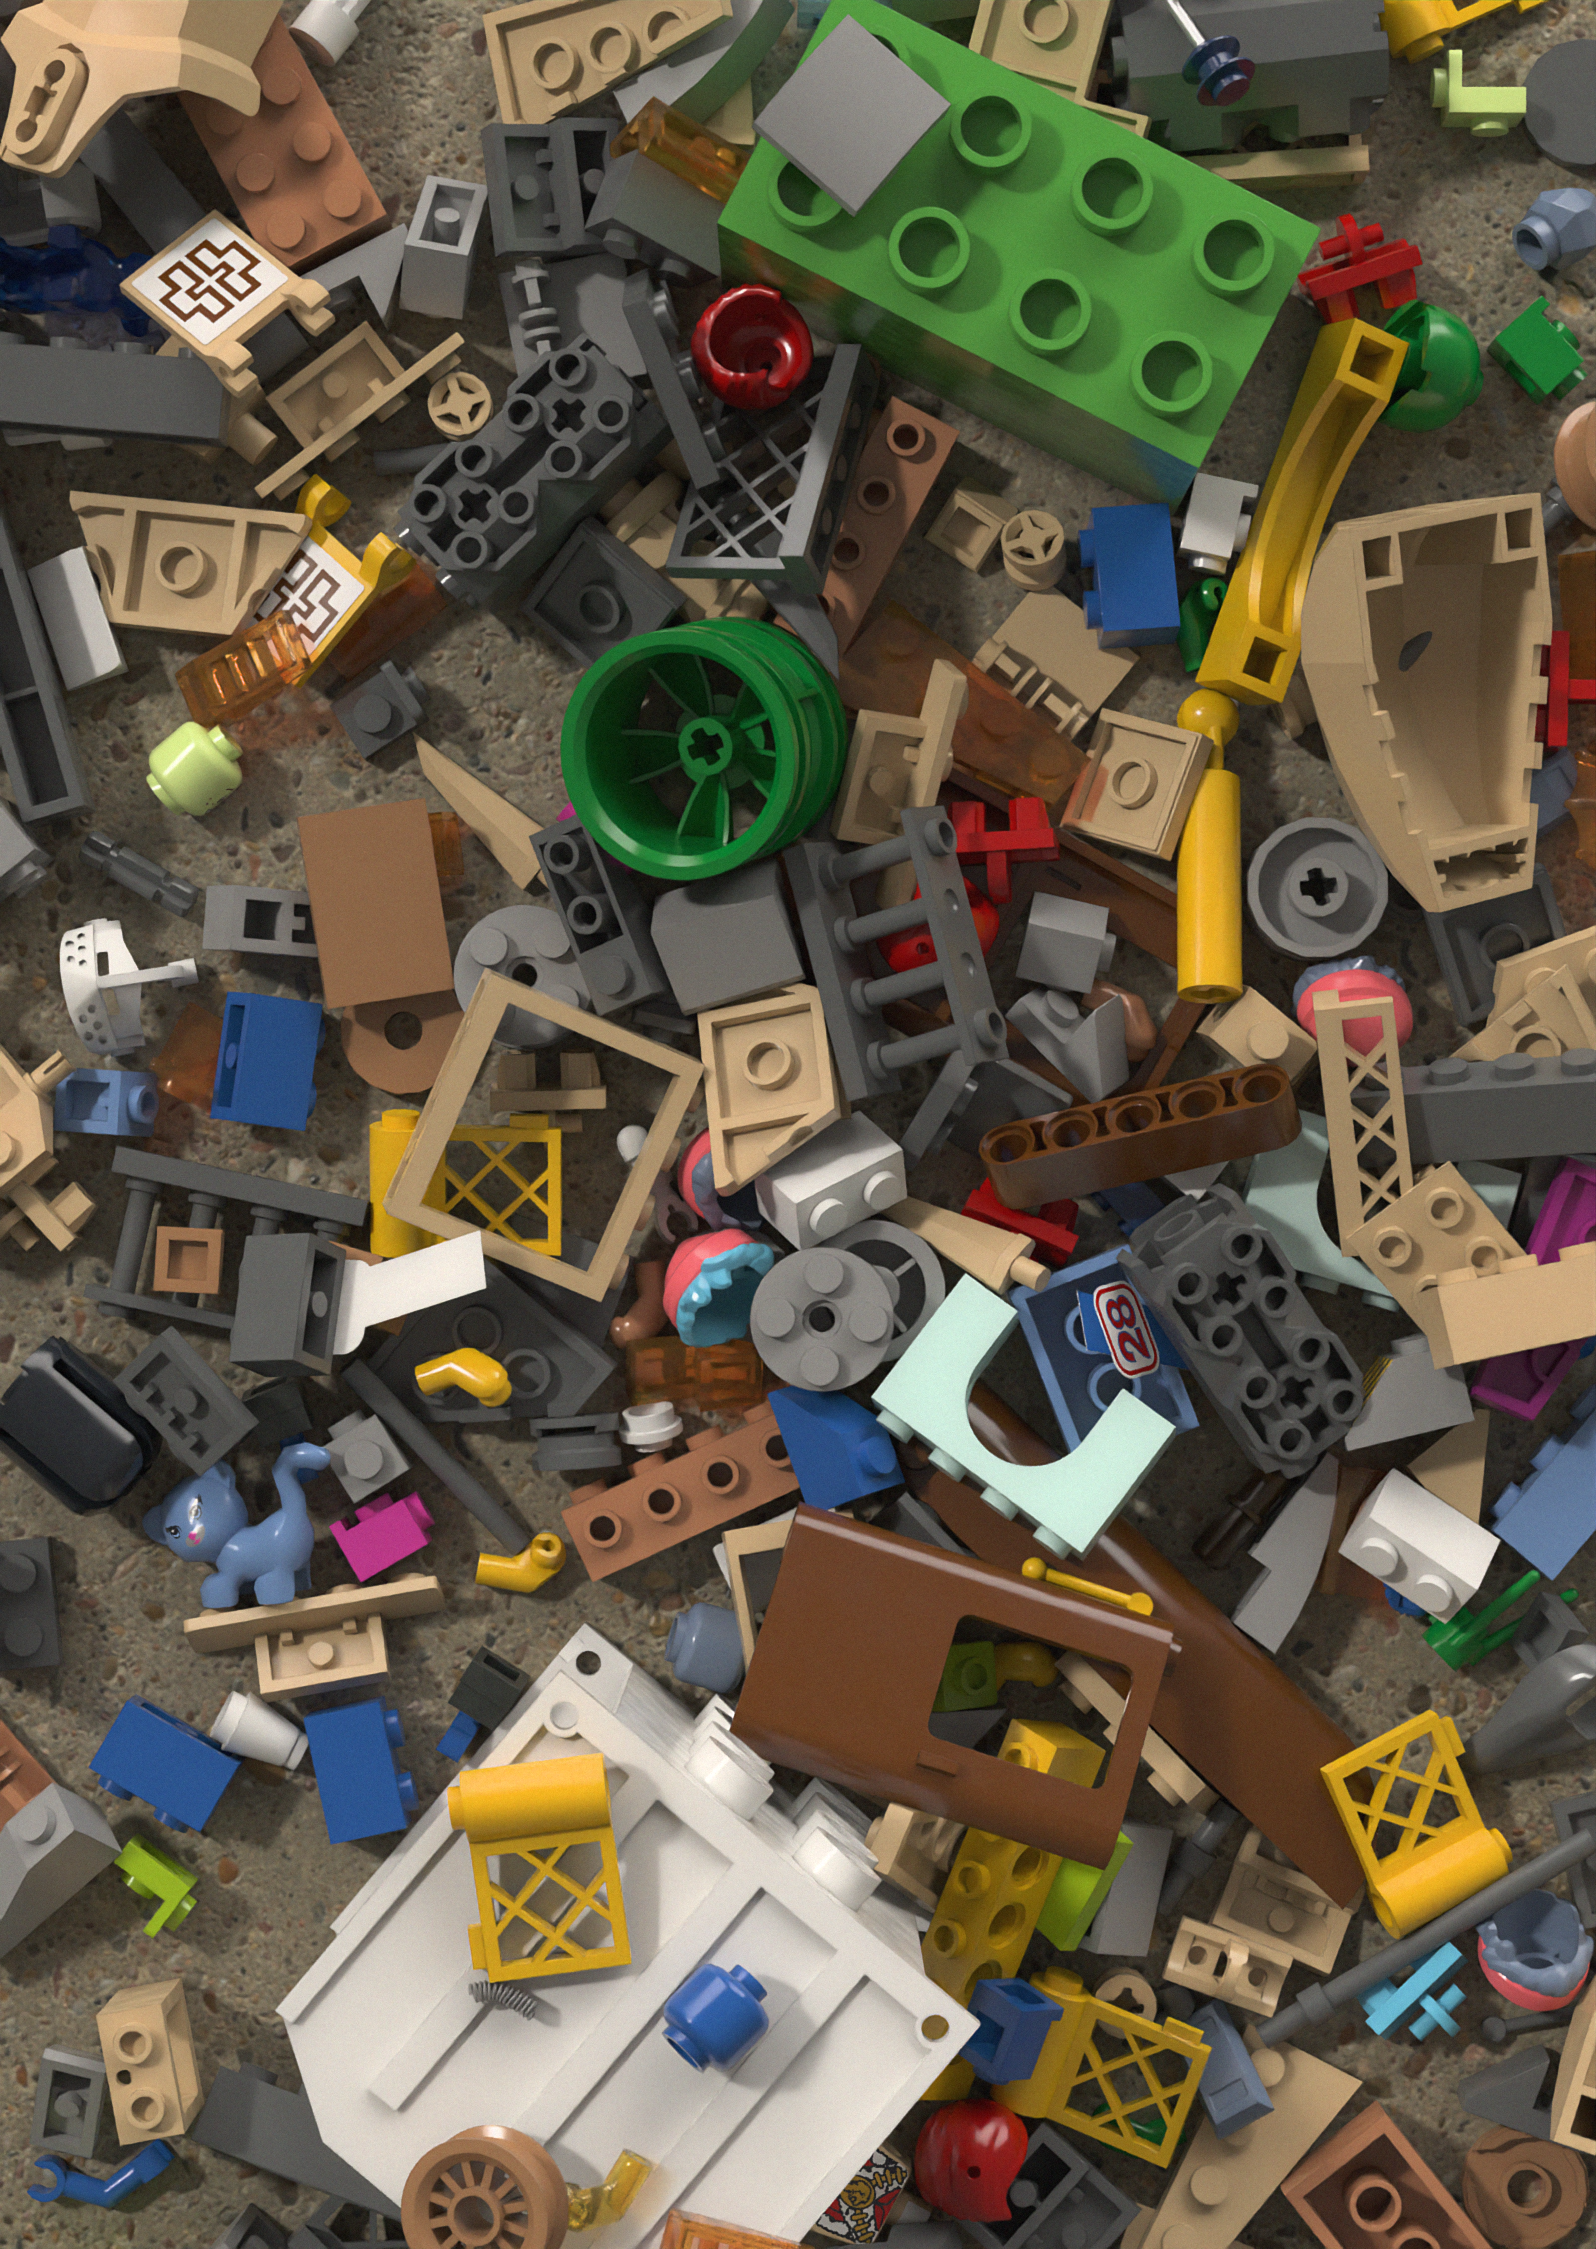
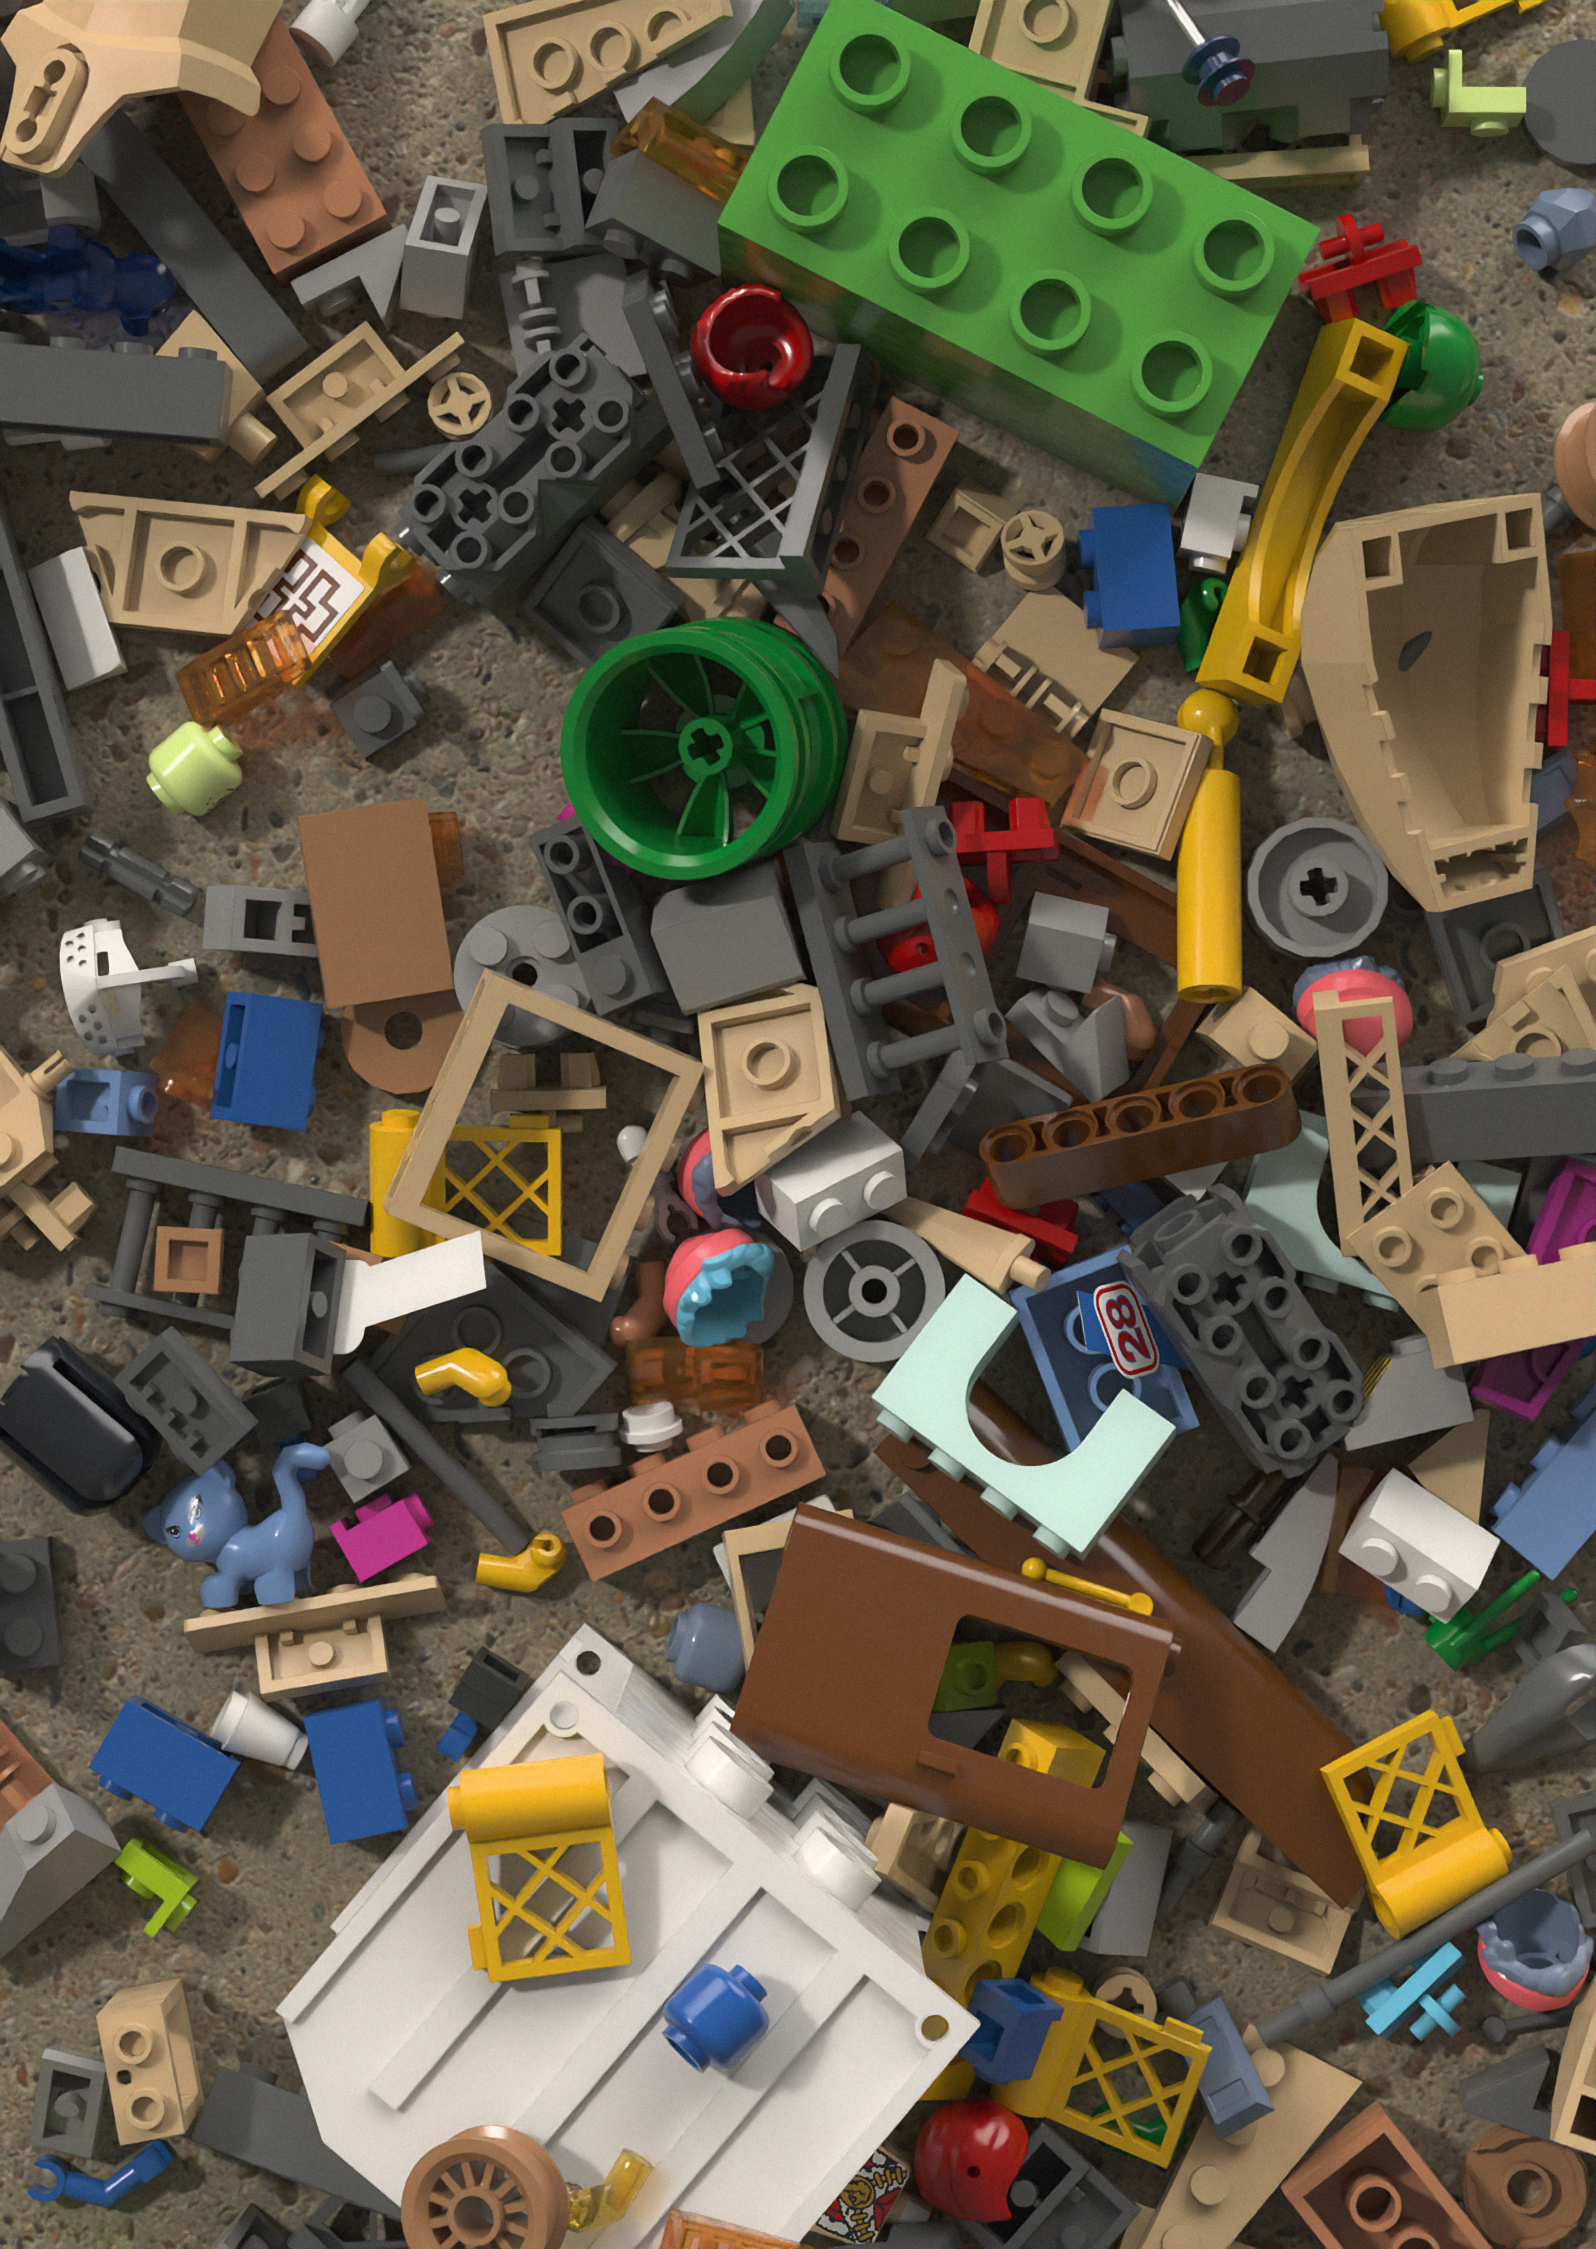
flag [119,209,335,398] -> none
tan bar [412,731,549,891] -> none
light grey leg [468,1980,537,2020] -> none
light grey wheel [750,1247,894,1391] -> none
light grey slope [752,14,951,217] -> none
blue slope [767,1385,905,1510] -> none
tan hips [1161,1915,1294,2018] -> none
green brick [1486,295,1588,405] -> none

